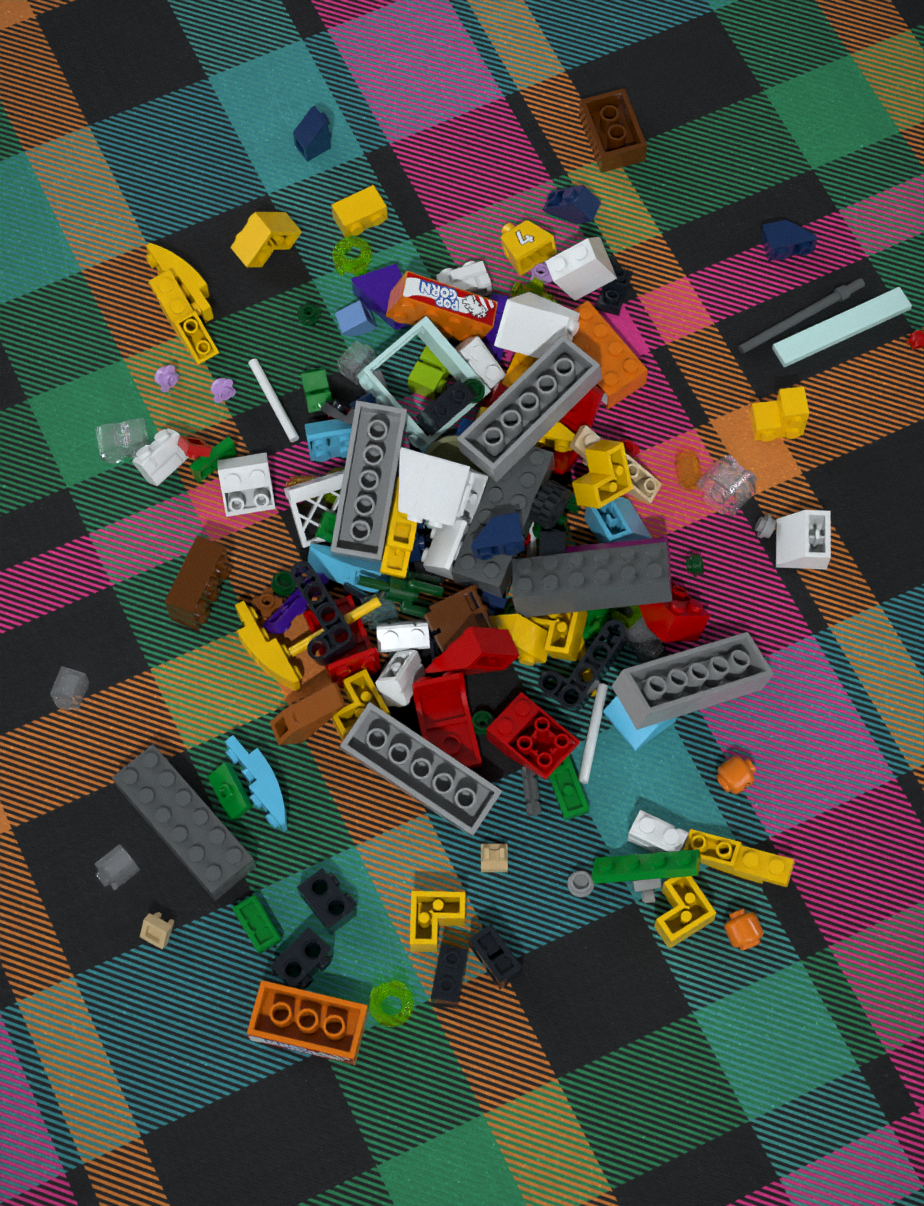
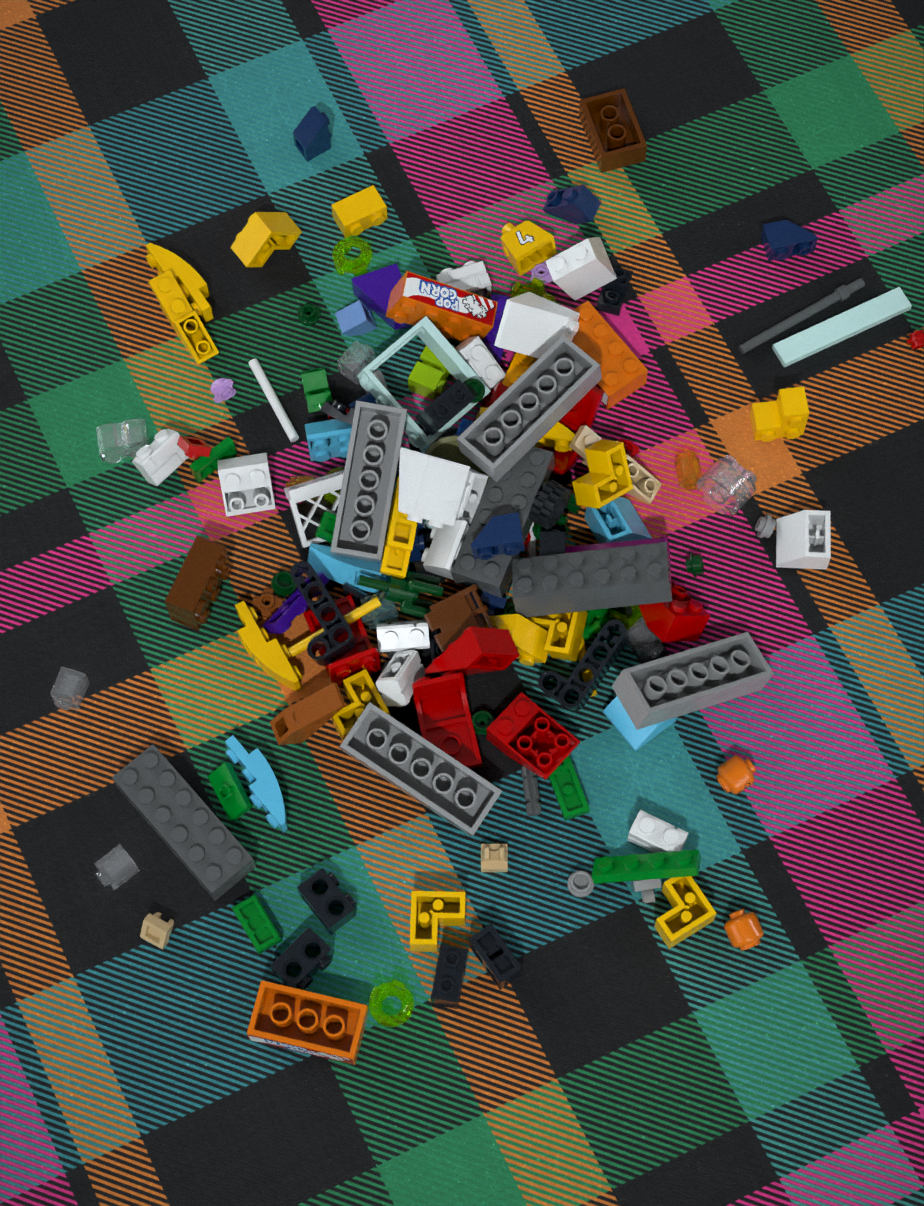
lavender plate [155,365,179,393] -> none
white bar [578,684,608,784] -> none
yellow slope [684,829,795,887] -> none

